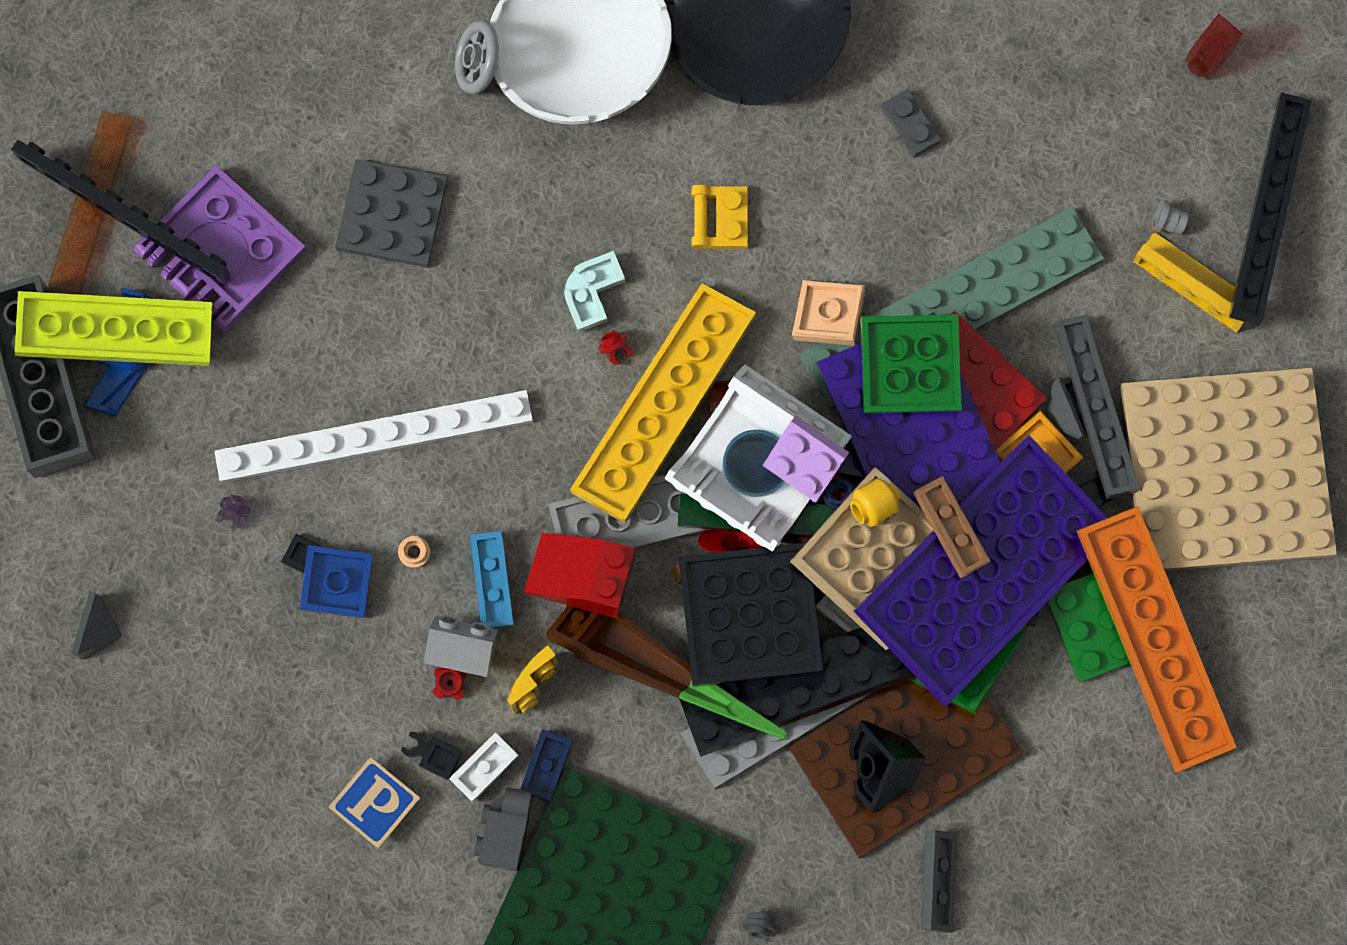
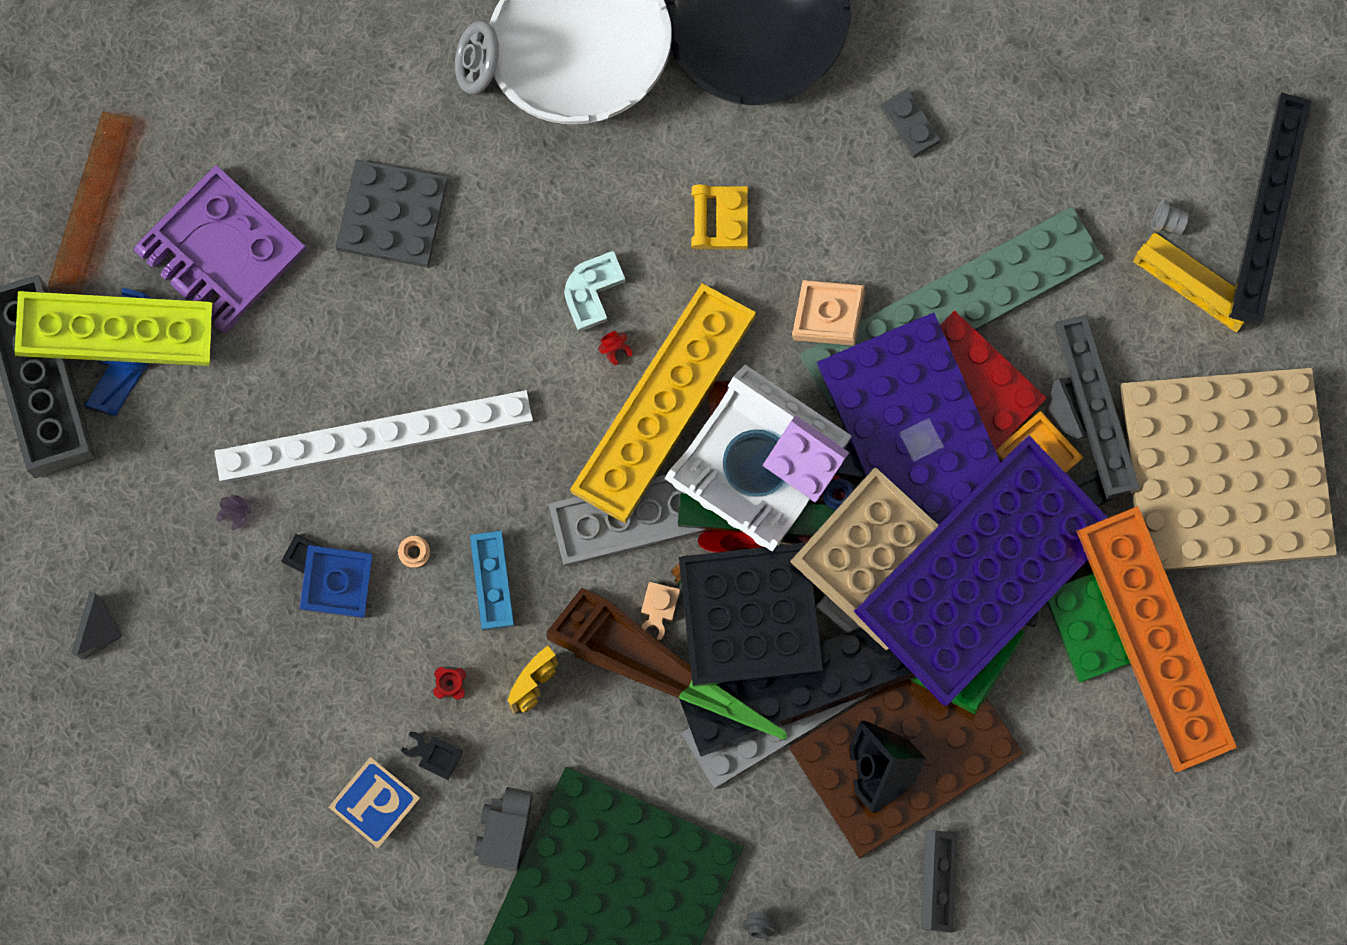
black plate [11,140,231,286] -> none
light grey hinge [424,615,499,677] -> none
white plate [449,732,519,803] -> none
dark blue plate [520,729,573,802] -> none
red slope [524,533,635,619] -> none
yellow head [850,479,901,527] -> none
green plate [860,314,962,414] -> none
medium nougat tile [913,476,991,578] -> none
clear red slope [1185,14,1243,80] -> none
none -> light nougat plate [641,582,680,642]
none -> clear plate [899,418,944,462]

